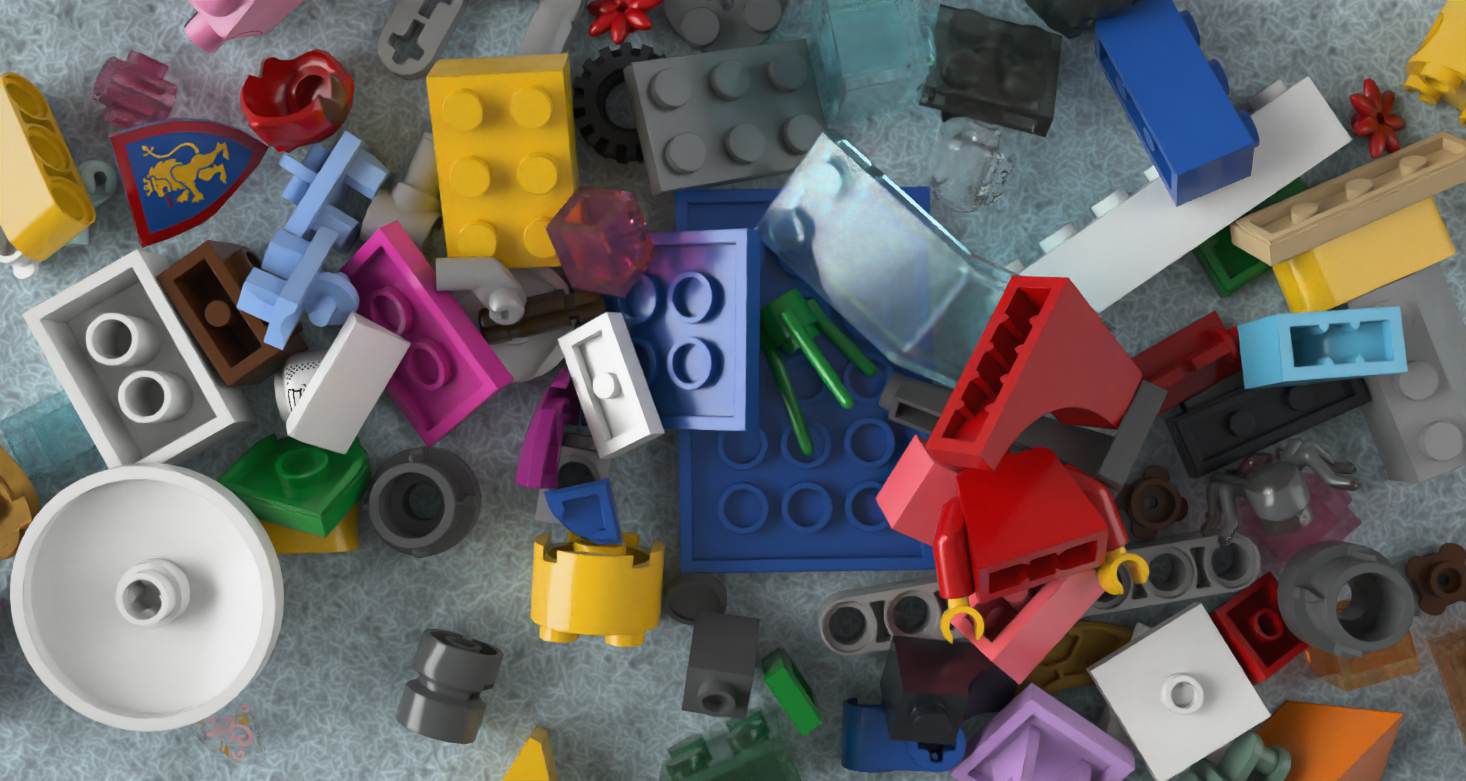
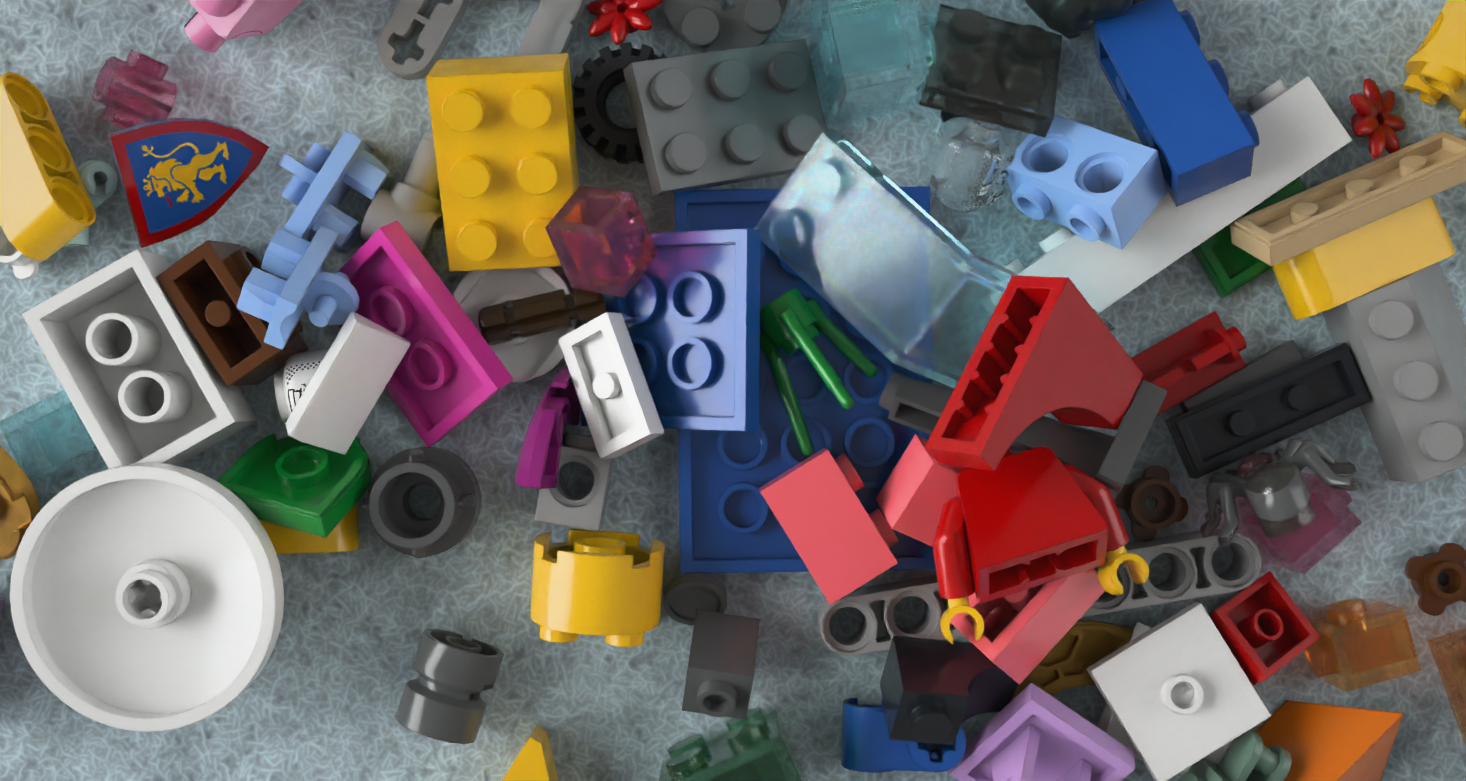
clear tile [191,697,267,764] -> none
red hair [240,49,354,153] -> none
light grey arm [435,257,527,325] -> none
blue tile [544,477,623,544] -> none
green tile [761,648,823,737] -> none
medium azure arch [1238,306,1408,390] -> none
dark grey piece [1277,540,1420,659] -> none
none -> coral brick [759,448,899,605]
none -> light blue brick [1002,112,1167,250]

